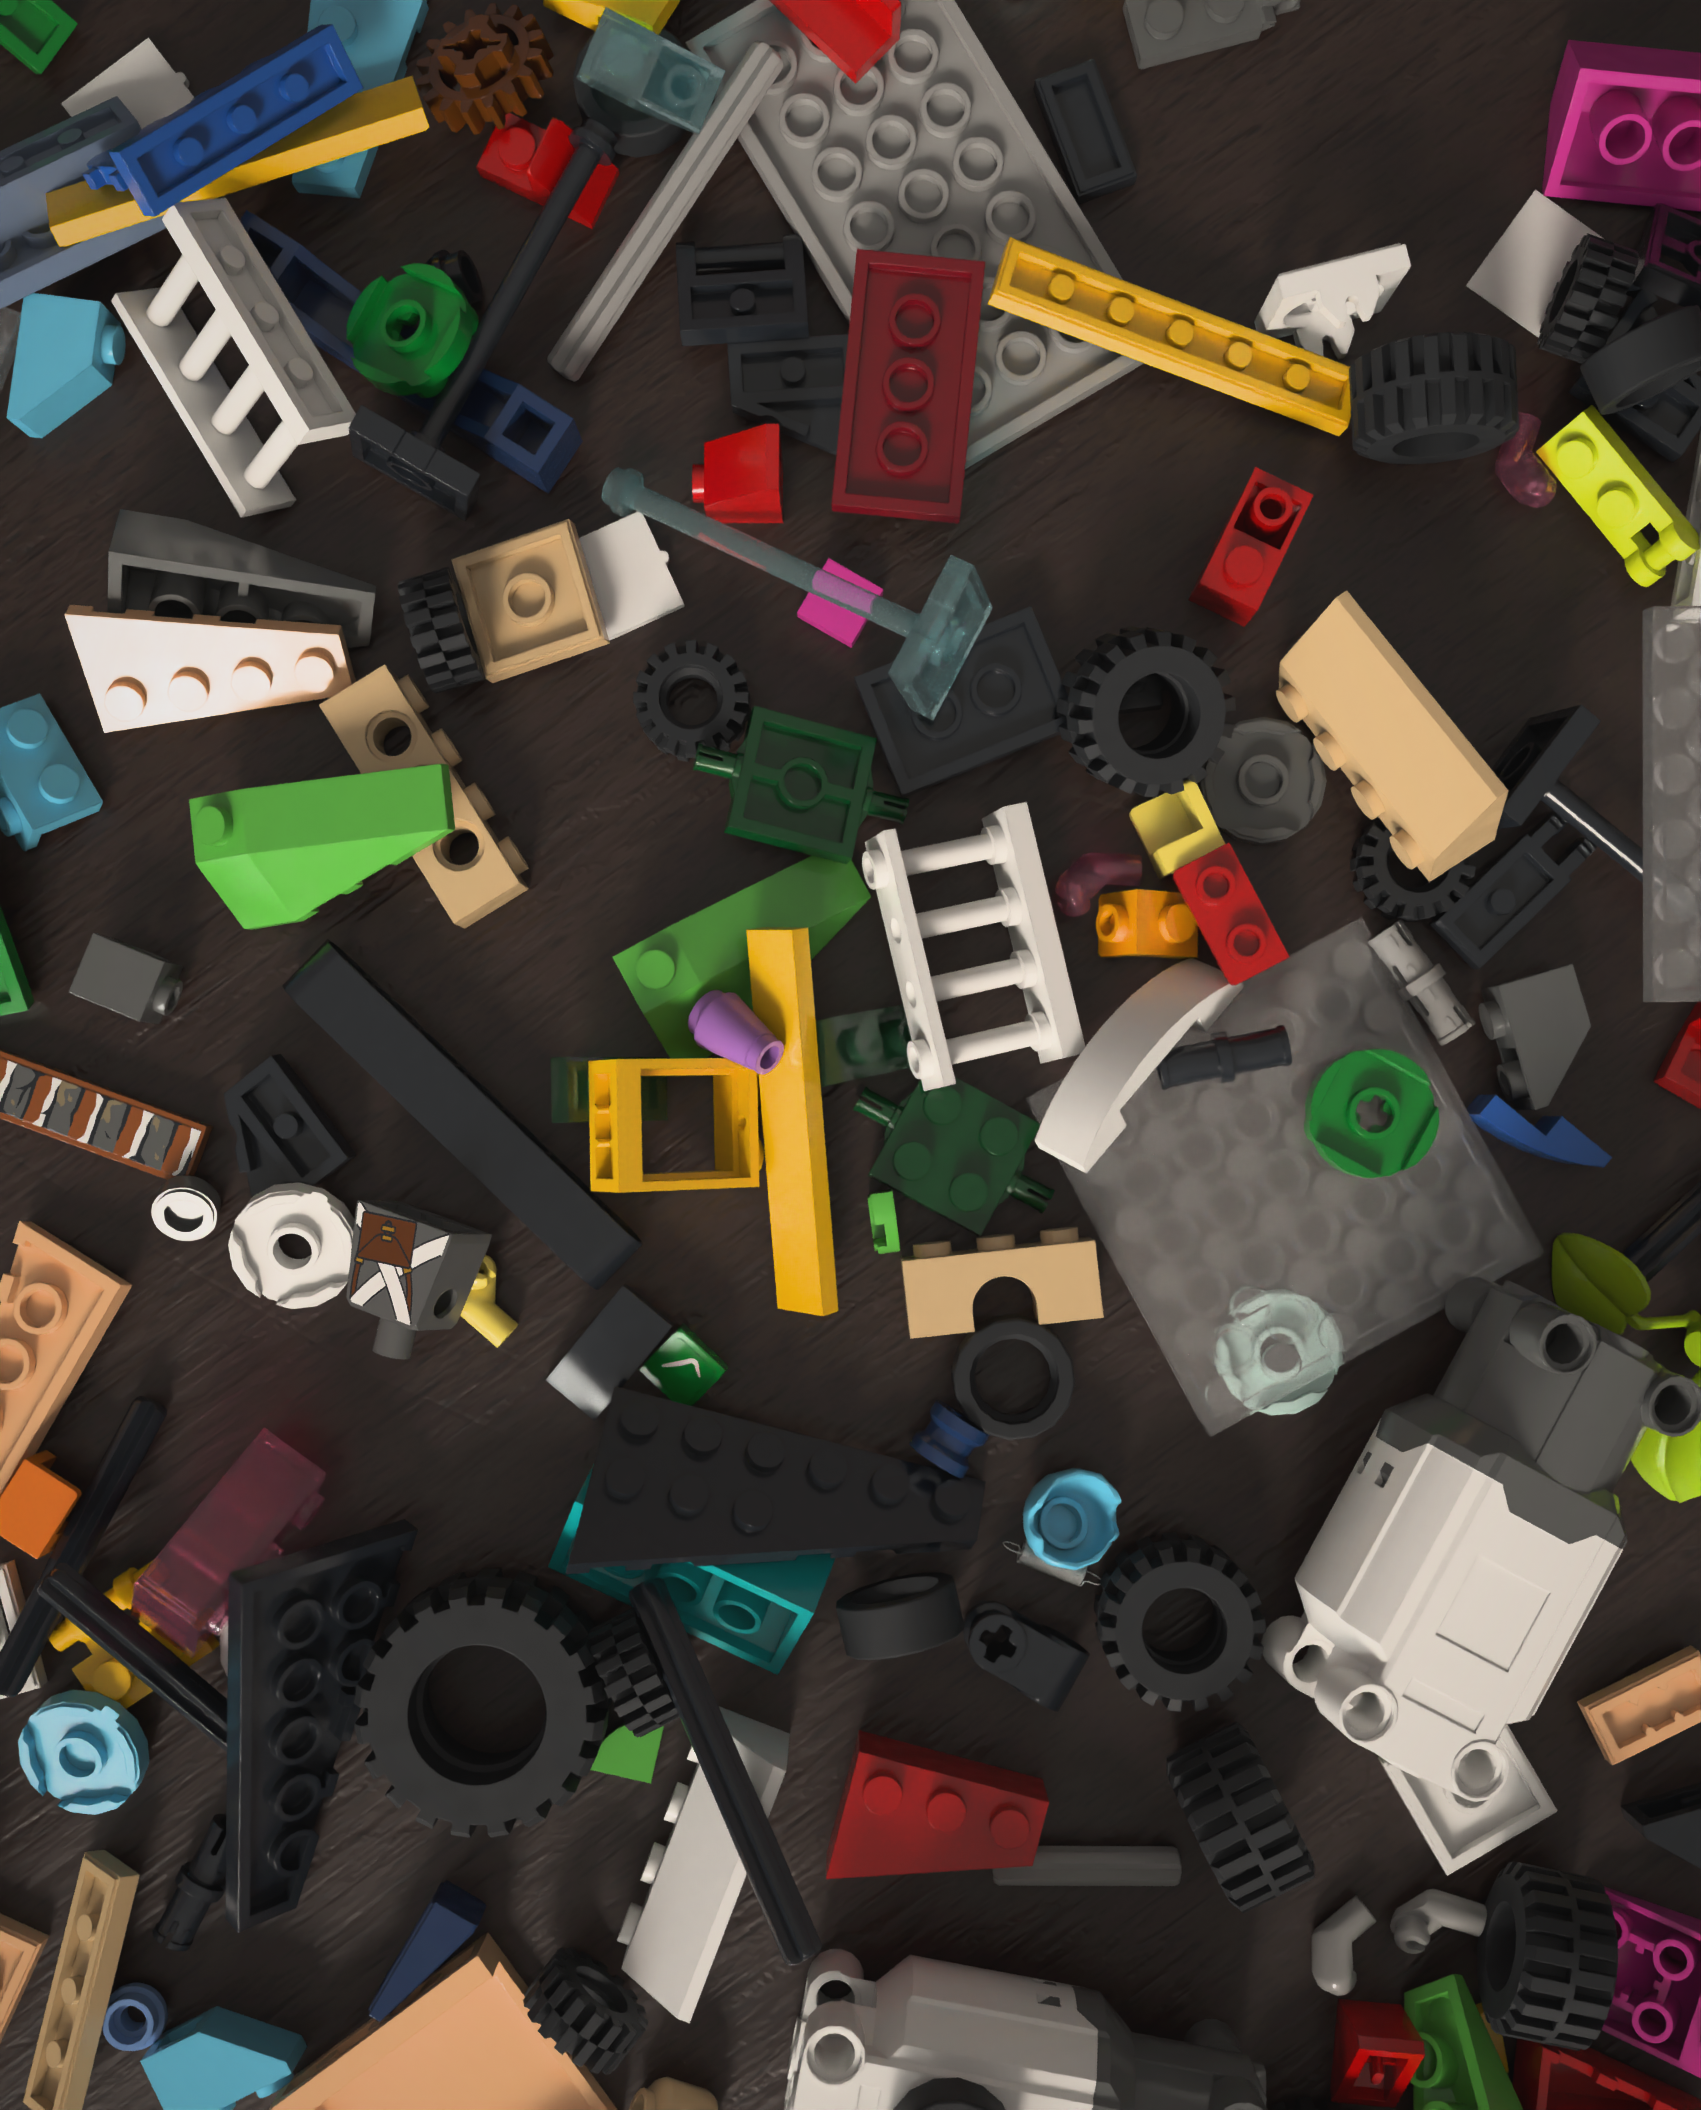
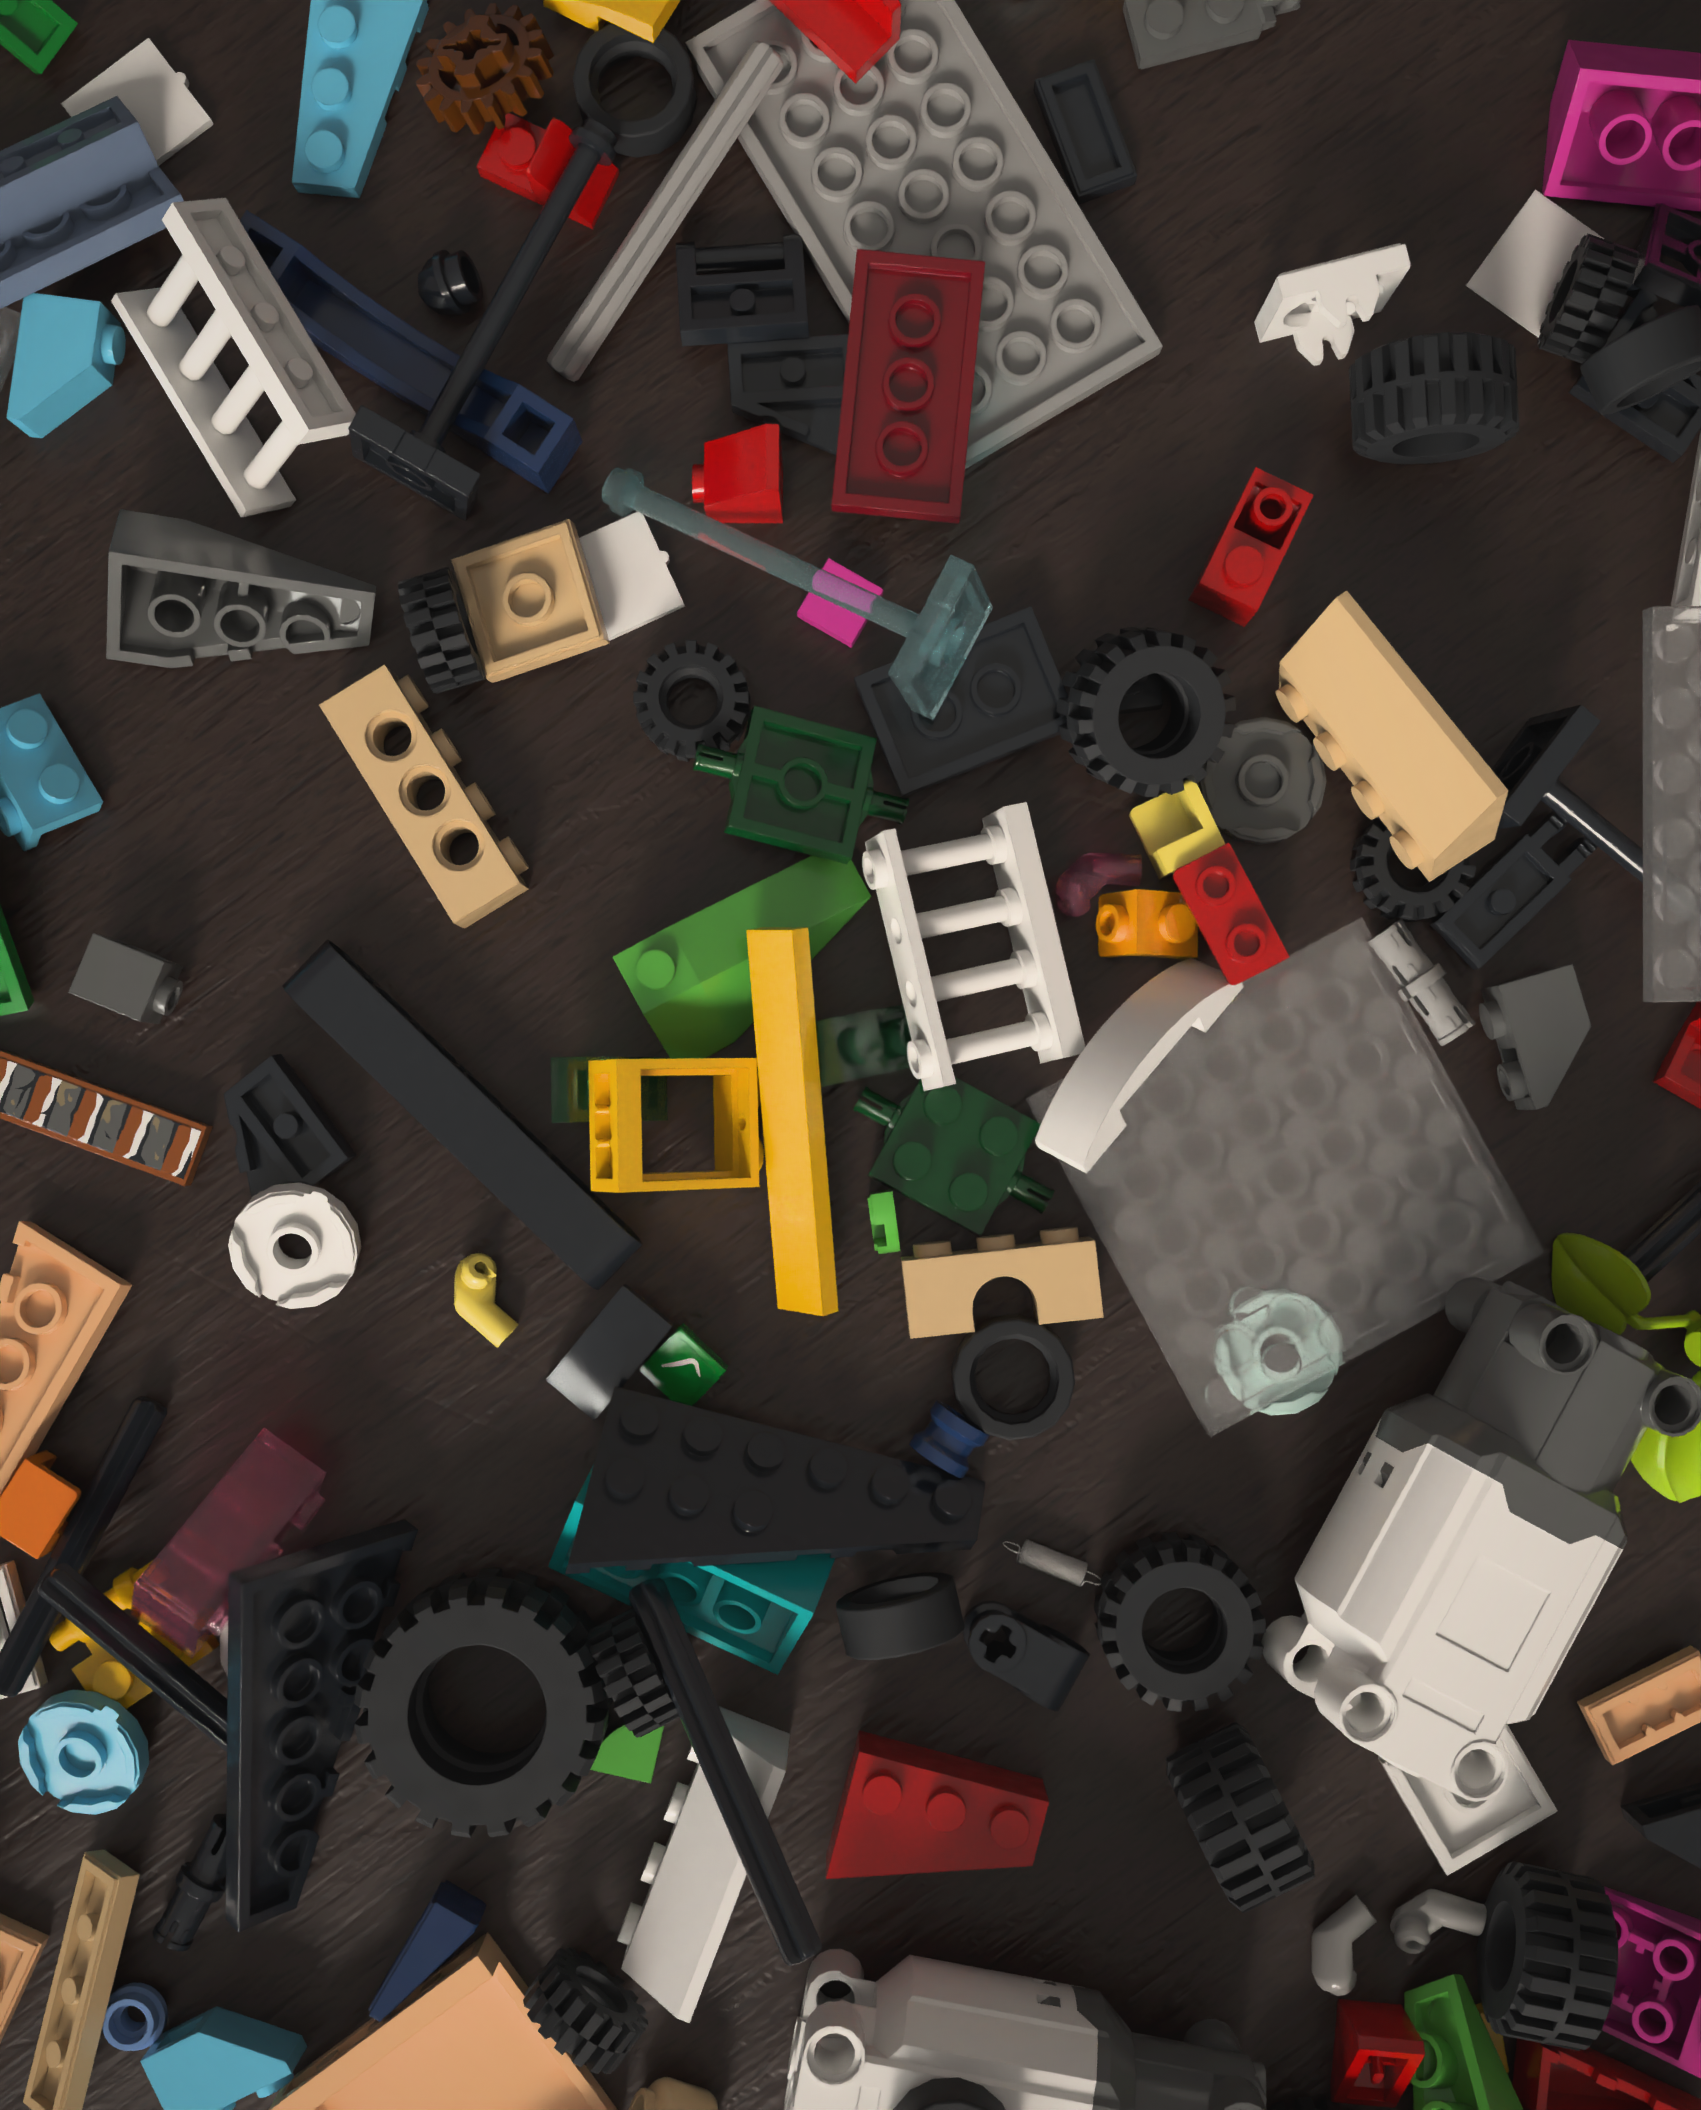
yellow tile [45,76,430,247] -> none
wing [65,605,356,733] -> none
blue fence [82,24,364,217] -> none
tile [151,1175,221,1241] -> none
bright green wedge [189,764,455,930] -> none
green plate [346,263,478,398] -> none
dark grey torso [346,1200,492,1360] -> none
clear light blue slope [576,7,726,135] -> none
medium lavender cone [688,990,784,1075] -> none
yellow tile [988,237,1351,436] -> none
light grey axle [991,1846,1182,1886] -> none
medium azure hair [1023,1468,1121,1570] -> none
black pin [1156,1025,1292,1090] -> none
green plate [1303,1049,1440,1178] -> none
blue slope [1462,1094,1612,1168] -> none
clear pink arm [1495,412,1557,508] -> none
neon yellow plate [1536,405,1700,587] -> none

